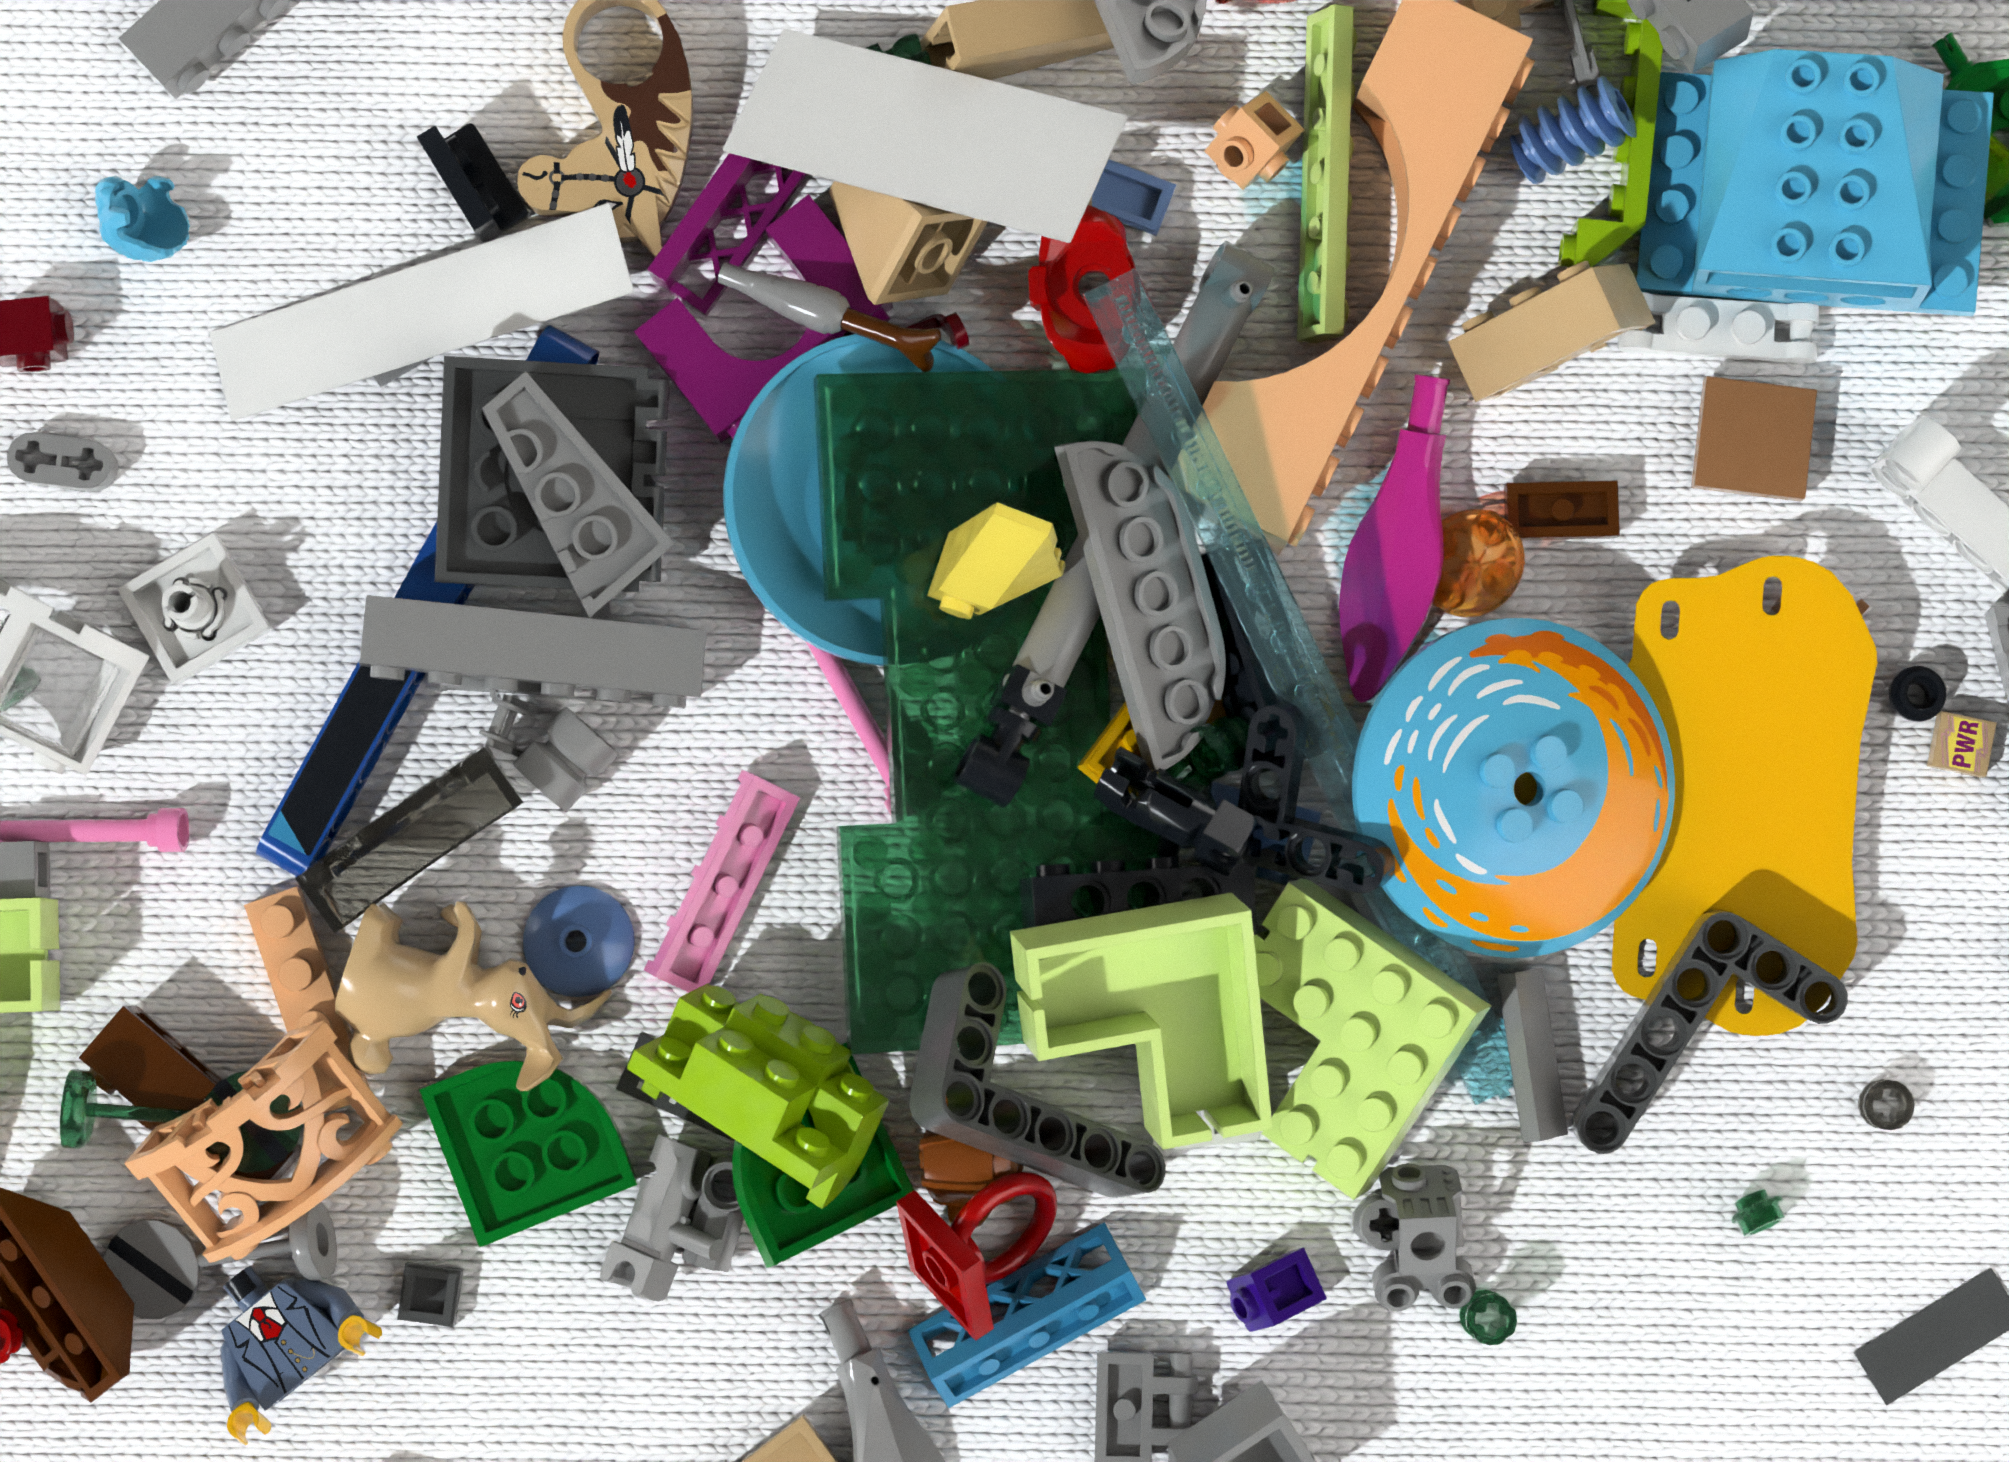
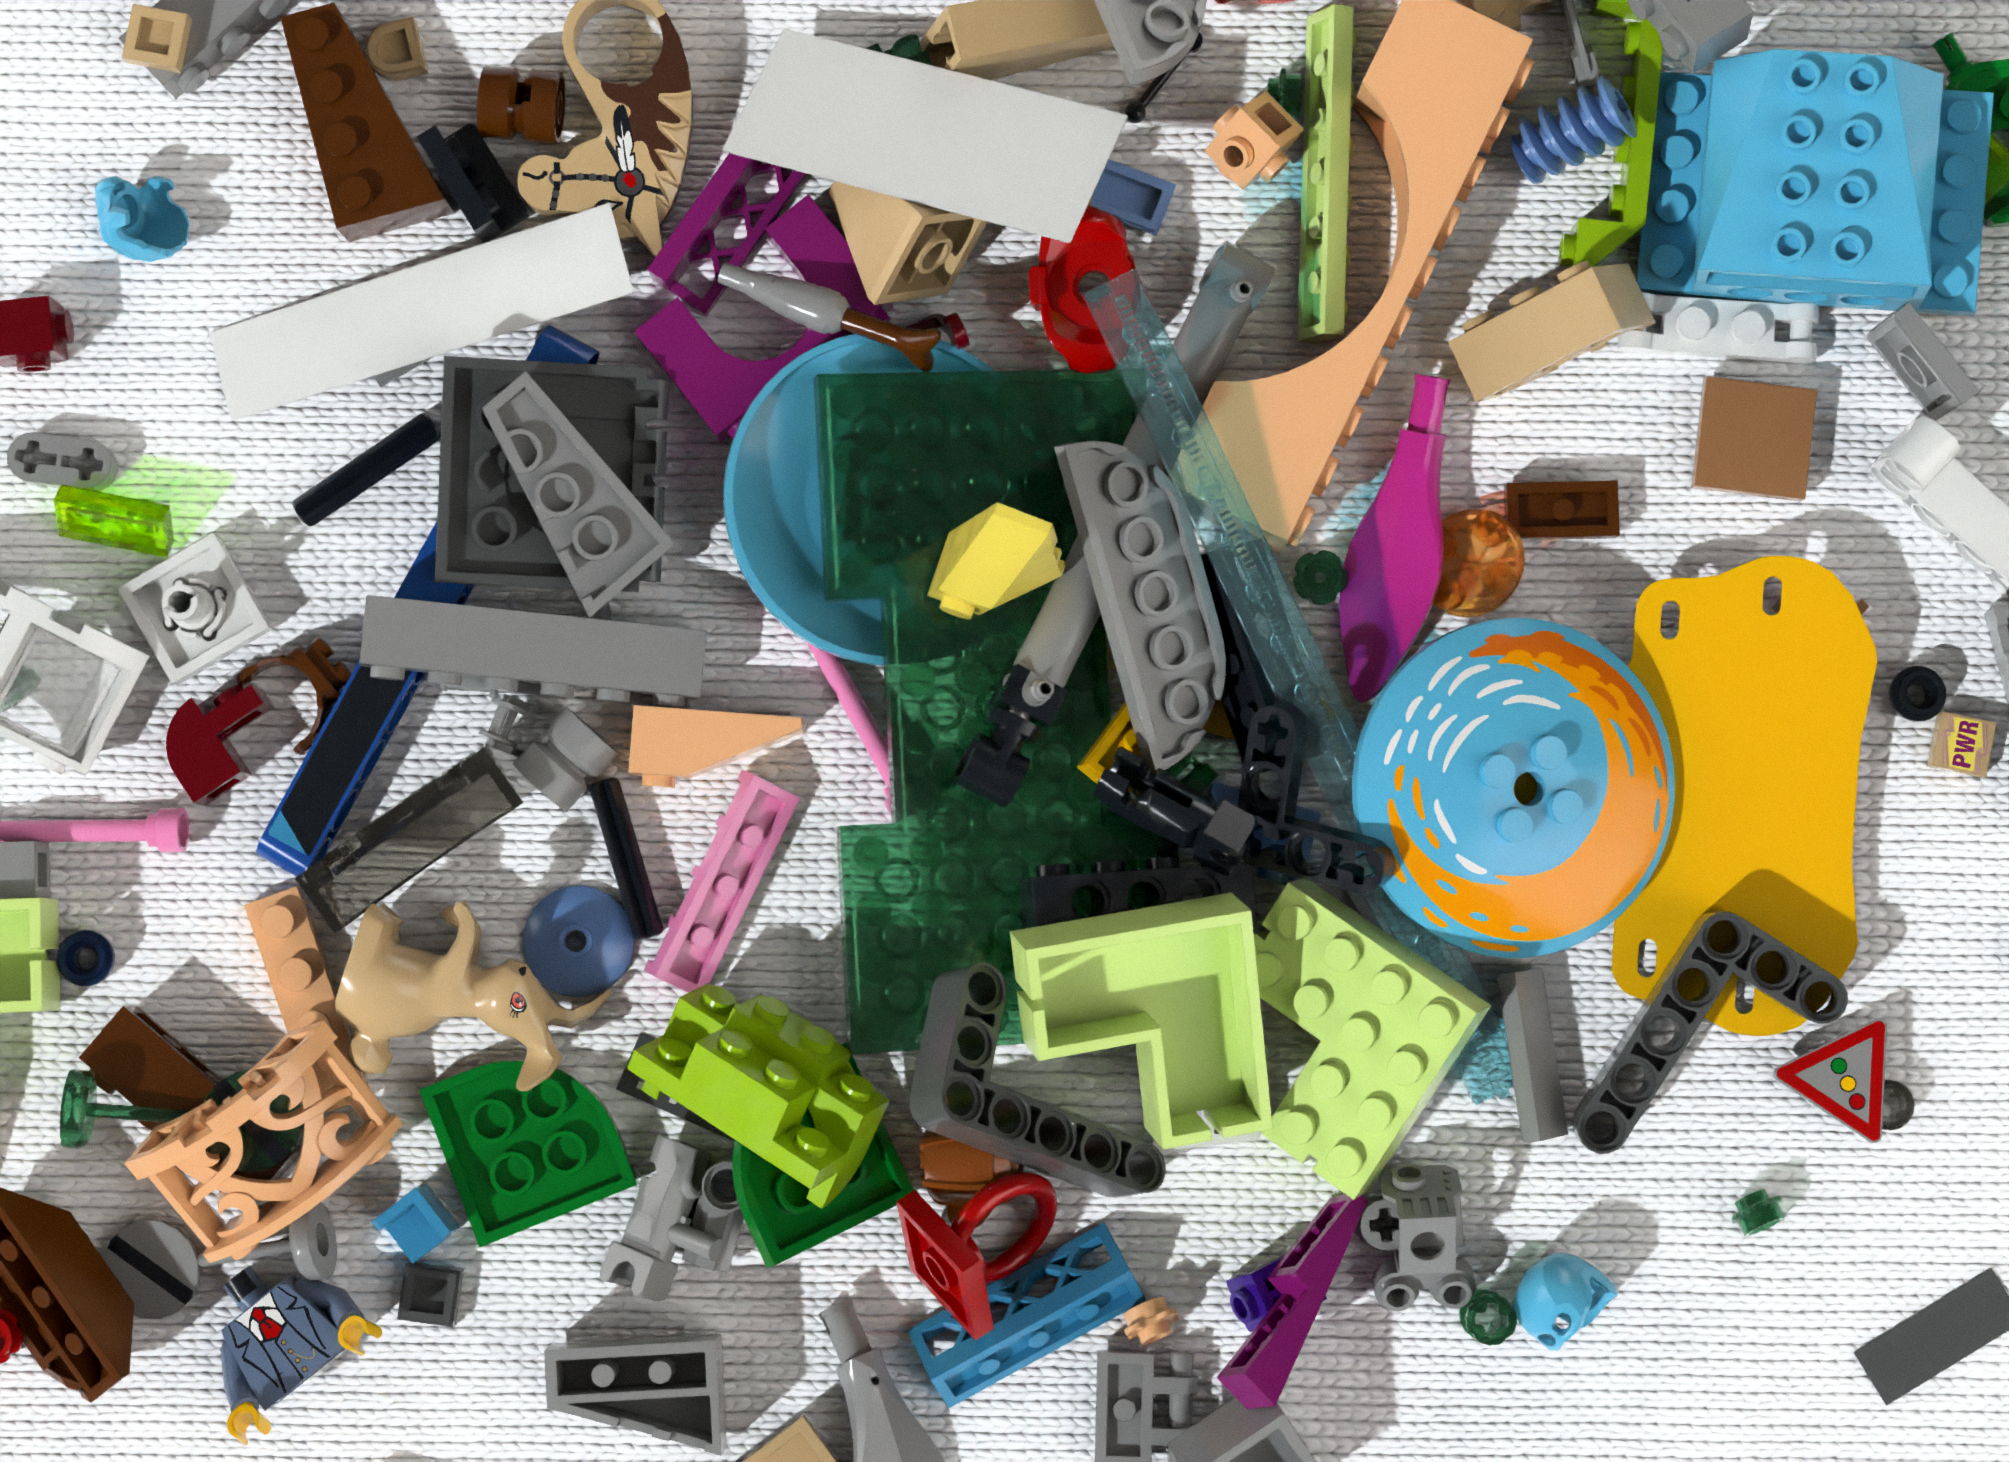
clear green wheel [1186,715,1249,781] -> none
none -> clear neon green plate [53,484,174,558]
none -> dark blue plate [57,930,115,986]
none -> tan tile [122,4,192,73]
none -> dark red brick [166,684,274,806]
none -> reddish brown helmet [236,636,352,756]
none -> reddish brown wedge [280,2,455,242]
none -> black axle [292,413,441,526]
none -> tan tile [365,16,429,81]
none -> dark azure panel [372,1183,461,1264]
none -> reddish brown wheel [477,65,566,144]
none -> light grey wedge [544,1334,727,1456]
none -> black axle [589,778,663,940]
none -> light nougat slope [628,705,805,789]
none -> light nougat plate [1123,1297,1179,1345]
none -> black hinge [1124,32,1203,123]
none -> magenta slope [1217,1194,1368,1410]
none -> clear green plate [1267,67,1303,118]
none -> clear green plate [1293,550,1348,605]
none -> medium azure helmet [1513,1252,1618,1351]
none -> piece [1773,1019,1887,1143]
none -> light grey tile [1867,303,1980,421]

